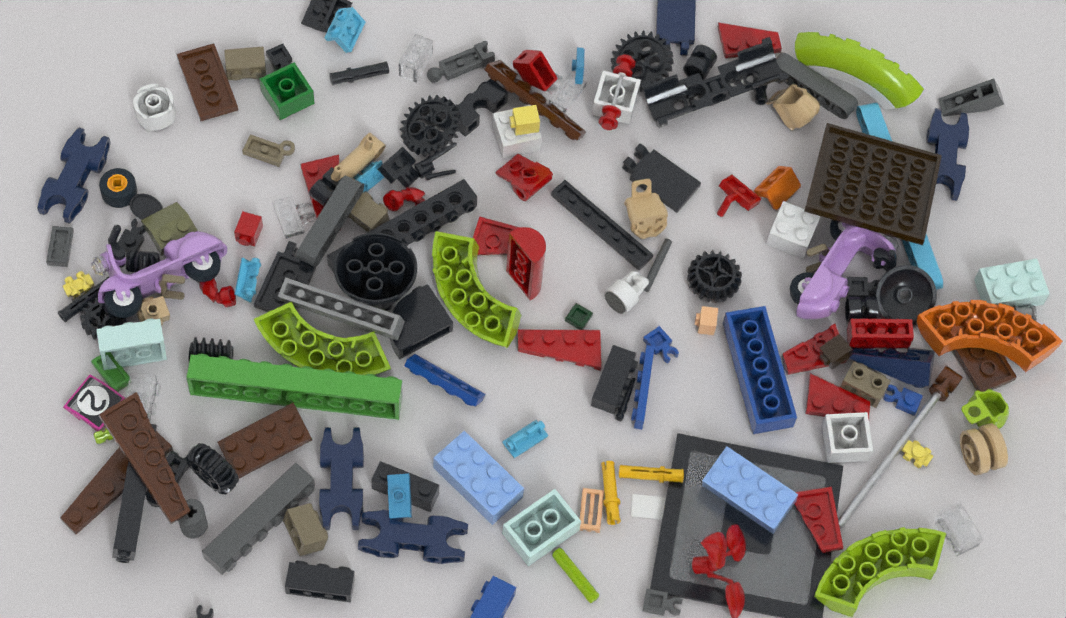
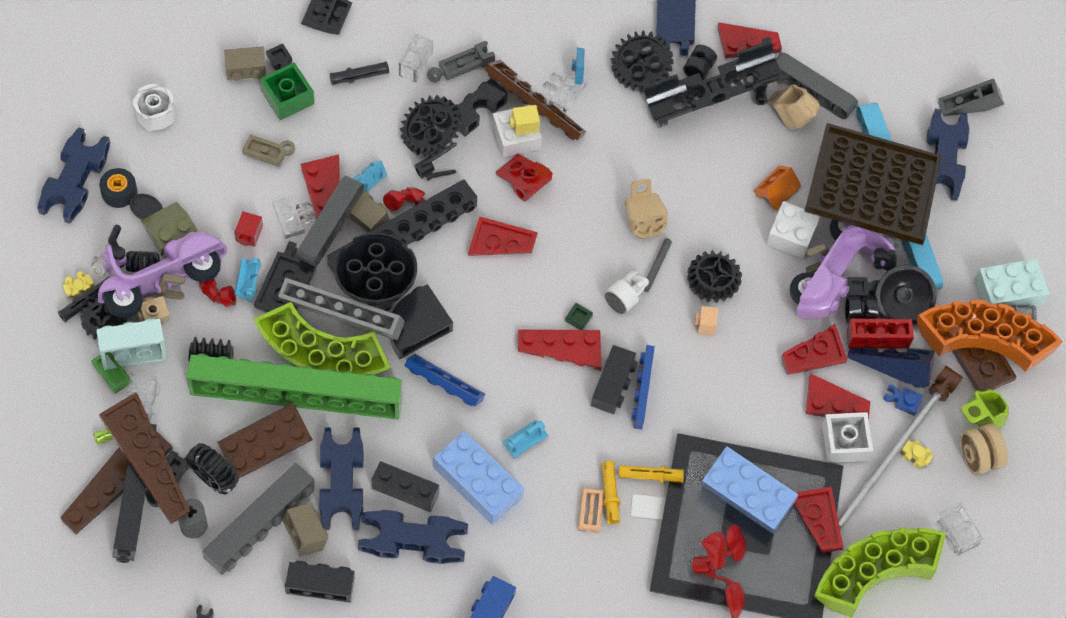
dark grey plate [46,226,74,267] -> none
slope [63,375,125,431] -> none
black plate [118,219,146,253] -> none
reddish brown plate [177,43,238,122] -> none
tan piece [308,133,386,207] -> none
medium azure bracket [324,7,366,53] -> none
black hinge [377,147,419,188] -> none
dark azure plate [387,473,412,519] -> none
lime brick [432,231,522,348] -> none
light aqua brick [502,489,581,567] -> none
red brick [506,227,546,301] -> none
red torso [513,50,558,91] -> none
black plate [551,180,654,271] -> none
lime axle [552,548,599,603] -> none
white brick [592,54,641,130] -> none
black piece [615,378,636,422] -> none
black tile [622,143,701,213] -> none
dark grey plate [642,589,683,616] -> none
blue plate [643,326,679,364] -> none
red plate [717,175,762,217] -> none
blue brick [722,306,797,434] -> none
lime brick [795,32,924,110] -> none
dark brown brick [819,333,852,370] -> none
dark tan brick [840,361,891,408] -> none

